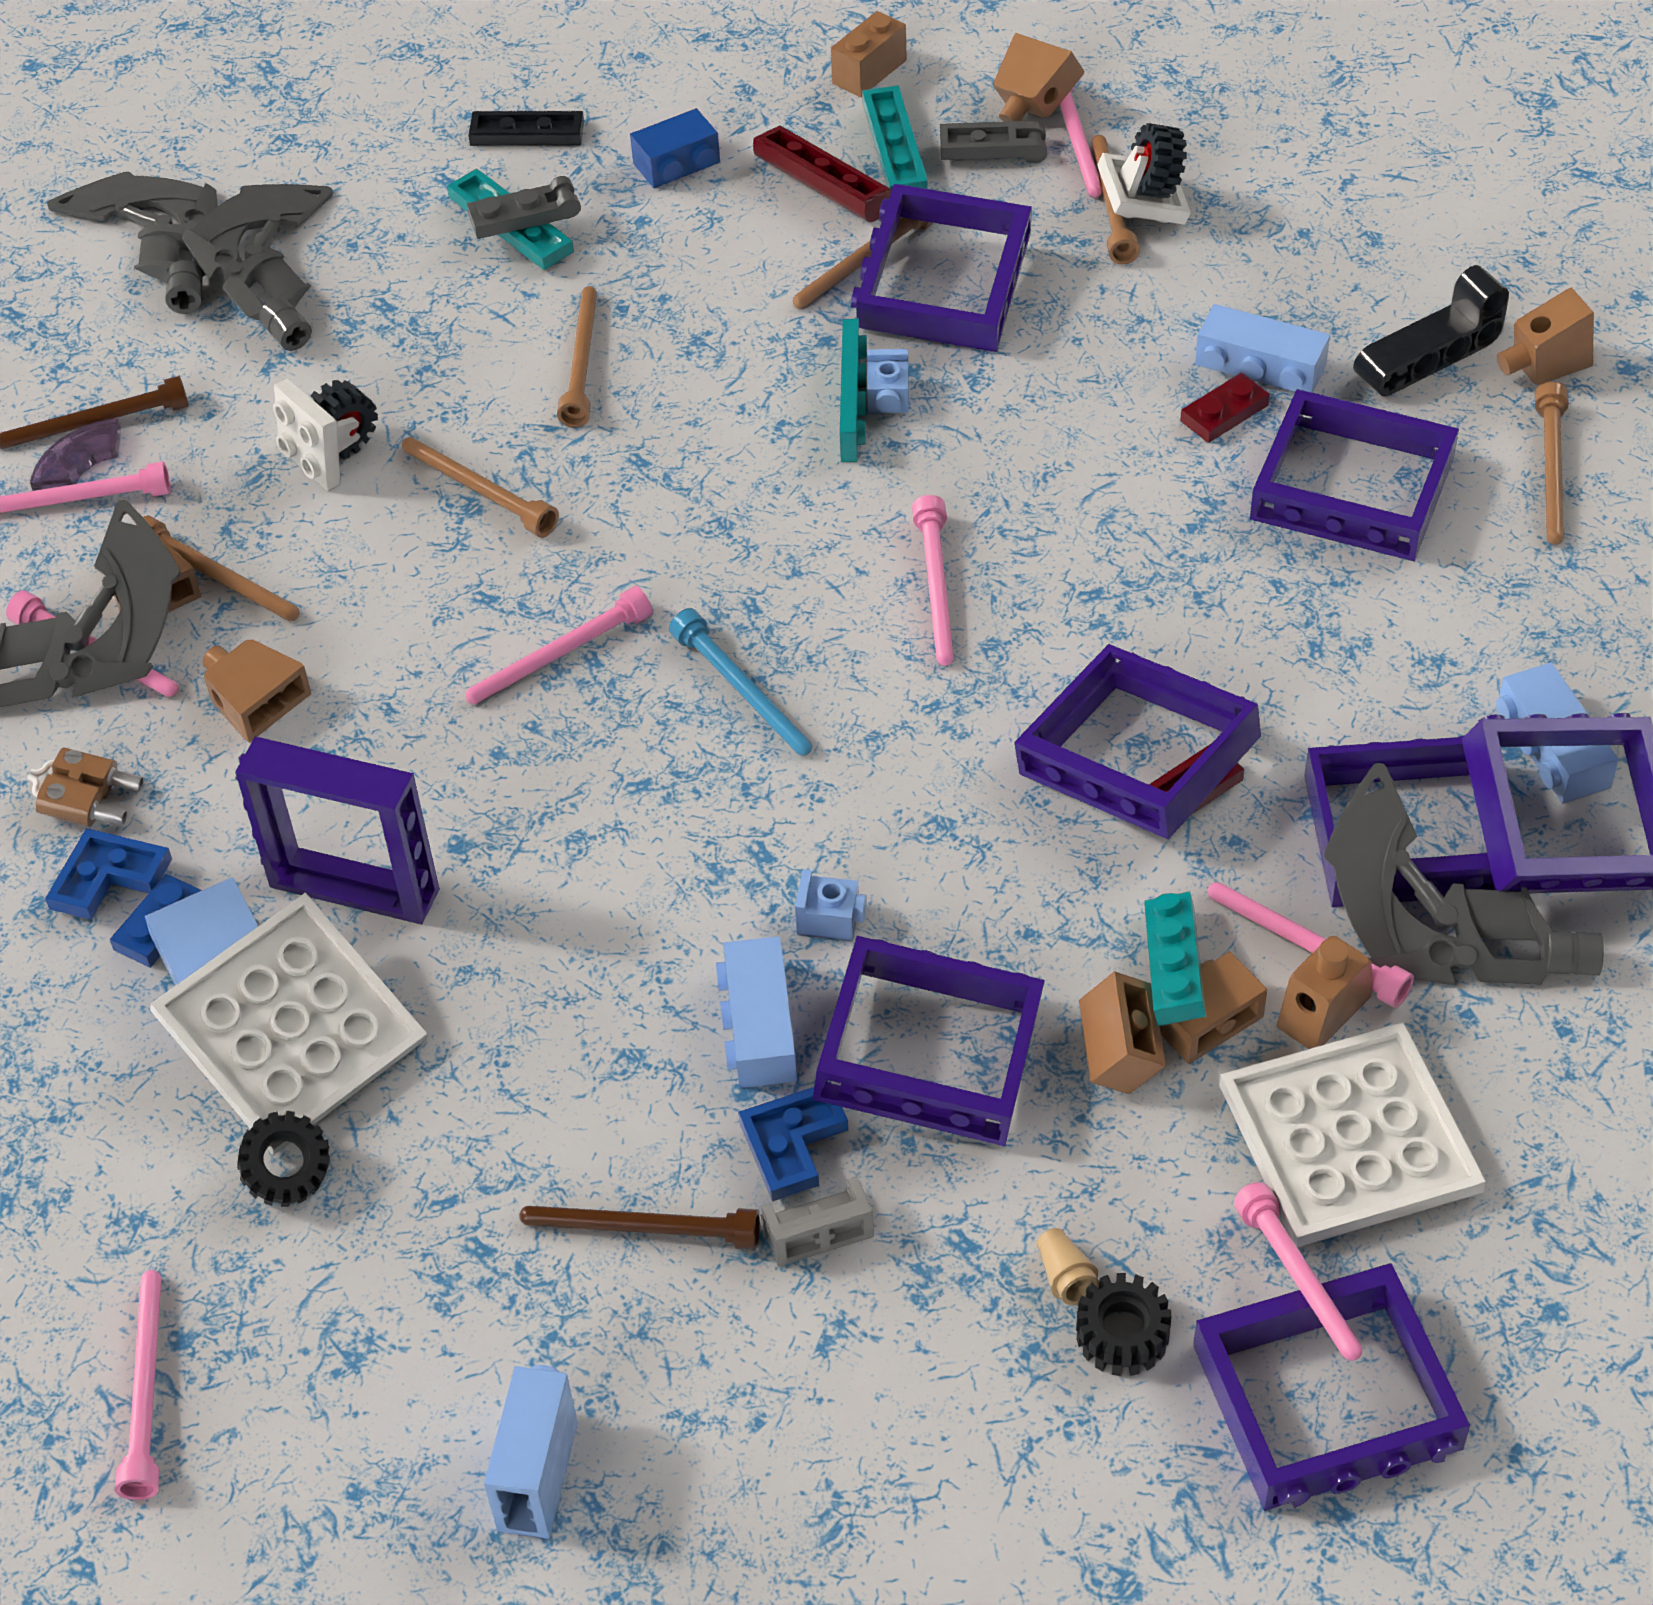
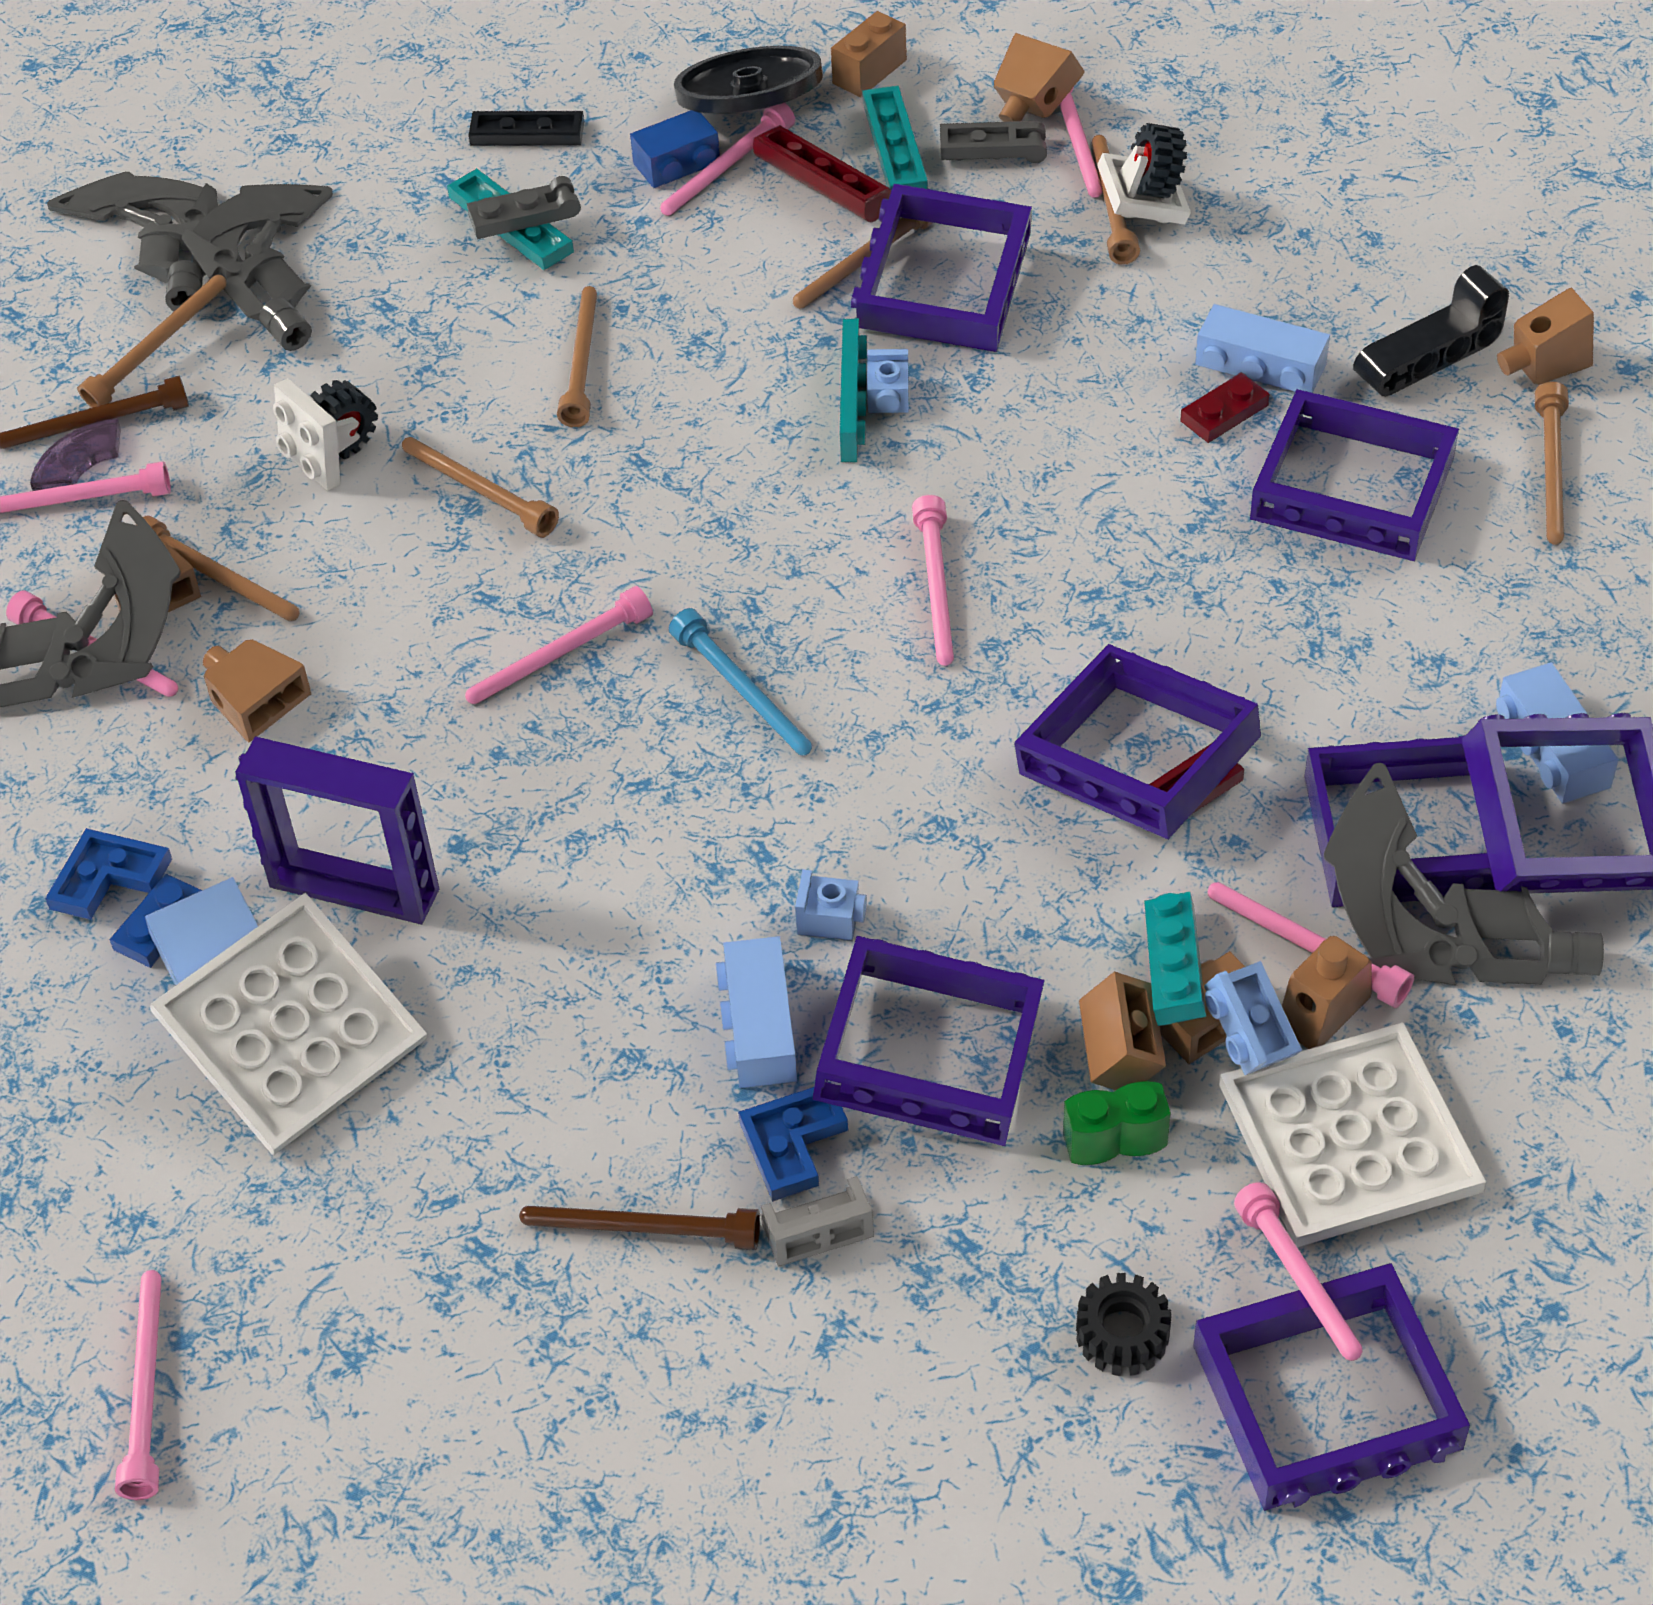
medium nougat piece [27,747,144,827] -> none
black tyre [237,1111,330,1207] -> none
light blue brick [484,1365,578,1539] -> none
tan cone [1037,1228,1099,1305] -> none
none -> medium nougat piece [77,275,227,408]
none -> bright pink piece [660,103,795,216]
none -> black dish [674,45,823,114]
none -> green brick [1063,1081,1171,1165]
none -> light blue bracket [1204,961,1302,1075]

